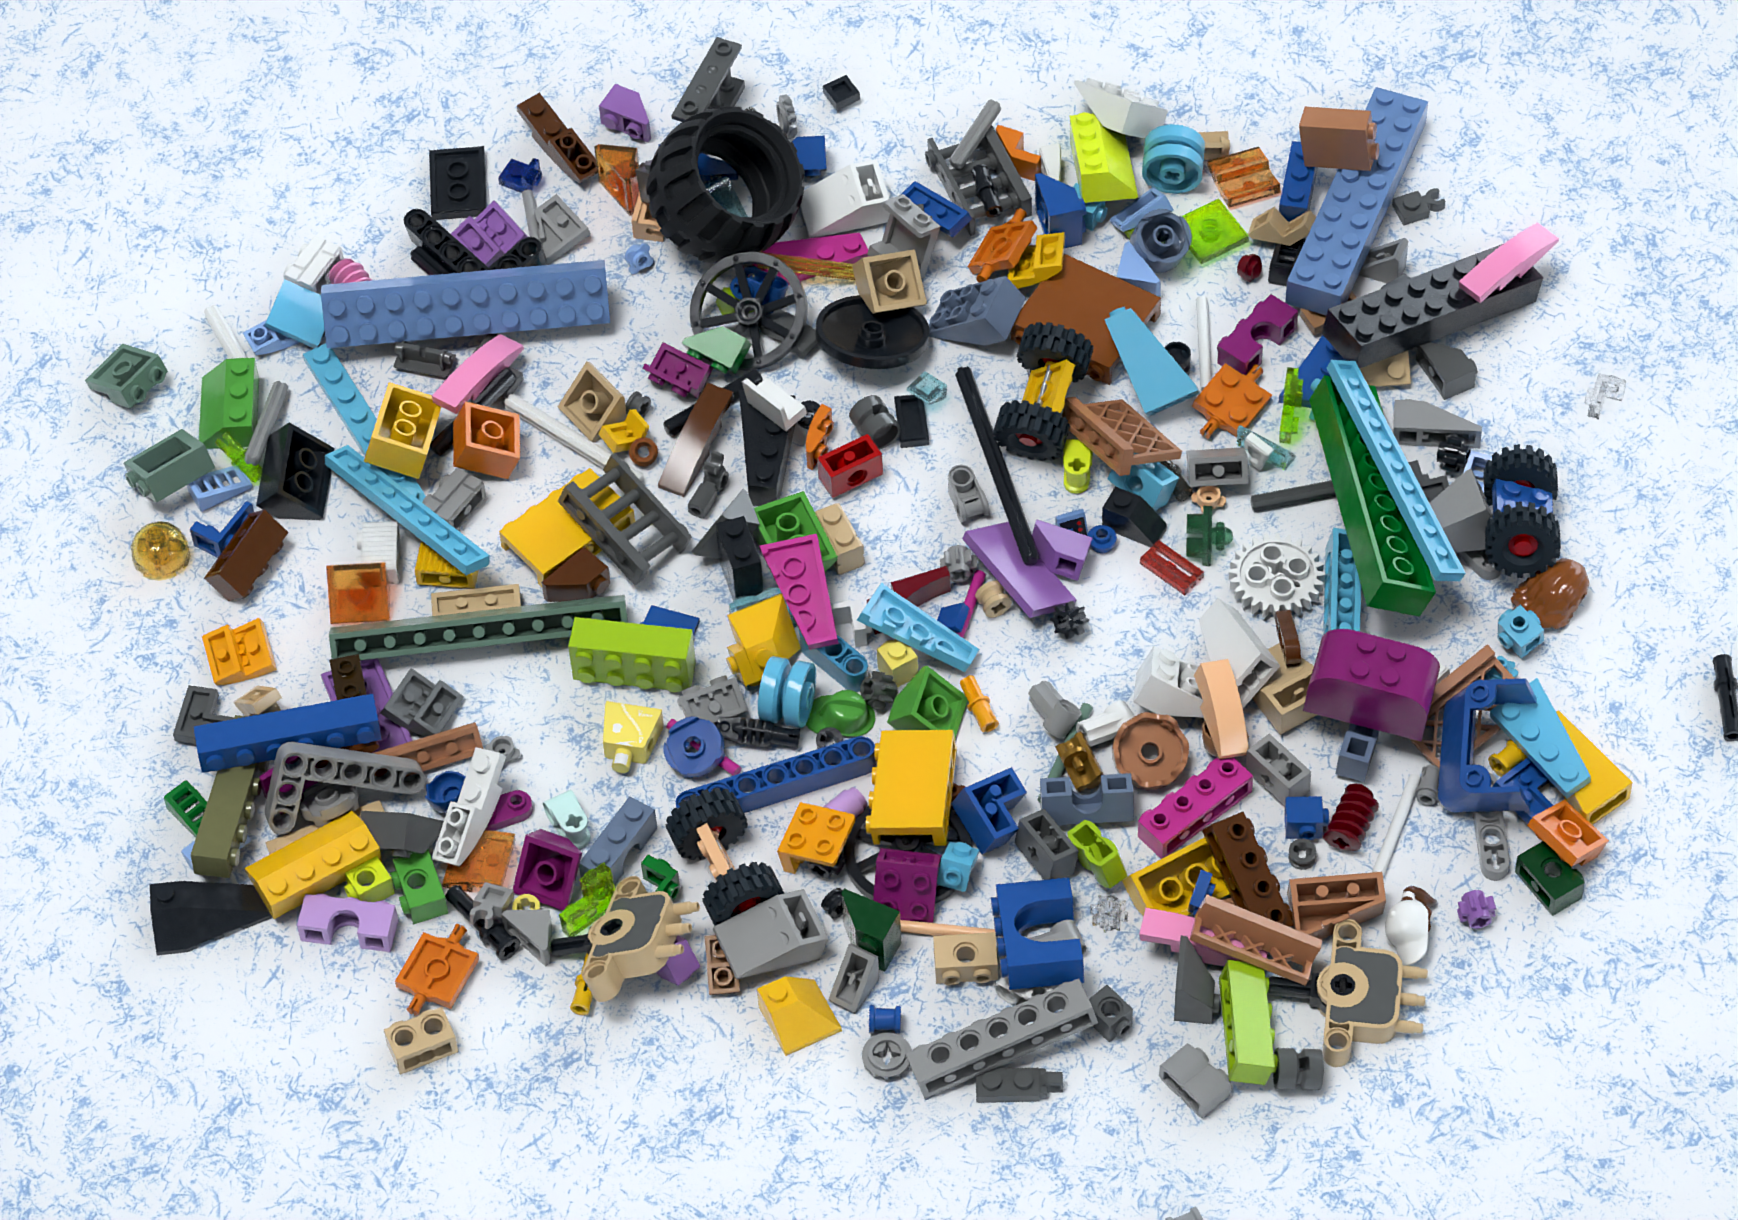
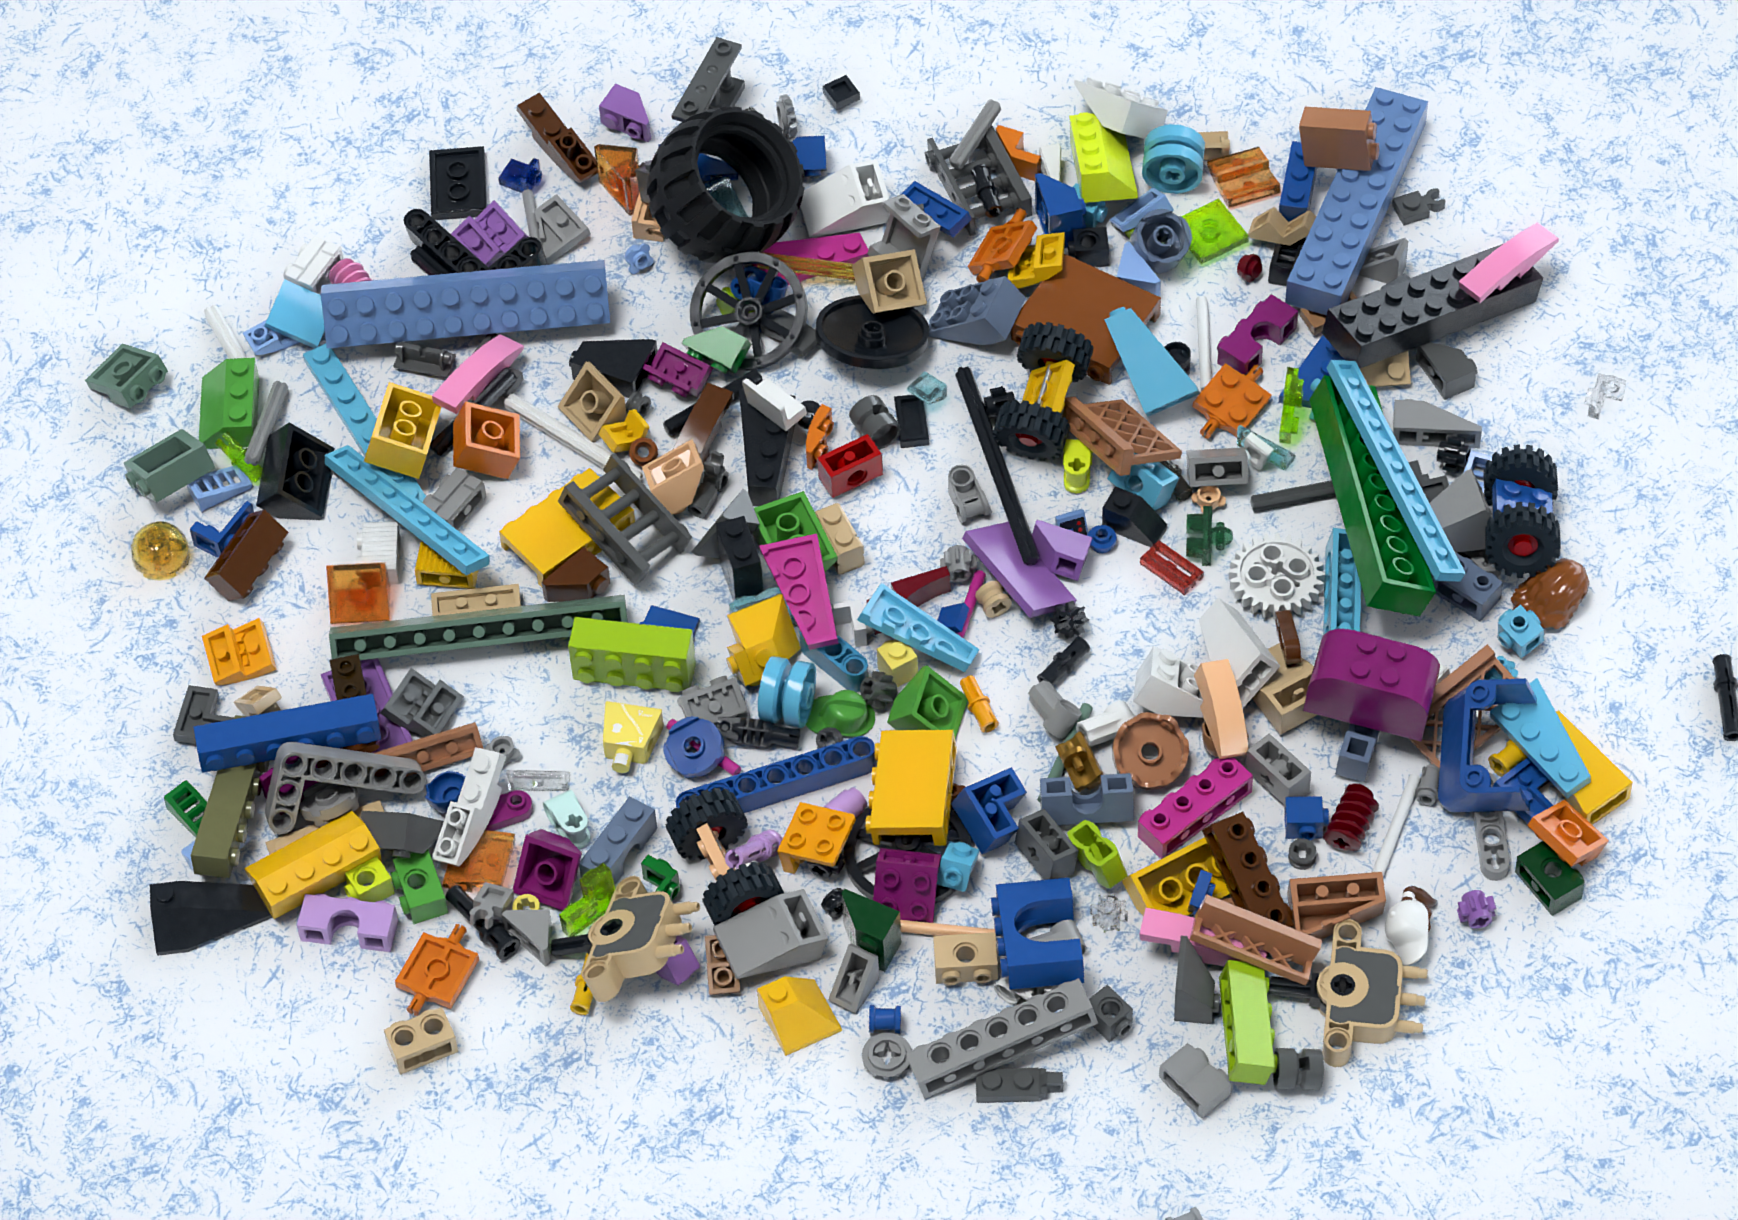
none -> clear slope [506,770,571,791]
none -> black slope [569,339,658,398]
none -> light nougat slope [642,439,704,515]
none -> lavender pin [725,829,782,869]
none -> black gear [984,386,1015,421]
none -> black pin [1037,636,1091,686]
none -> black brick [1068,227,1109,267]
none -> sand blue brick [1433,553,1503,621]

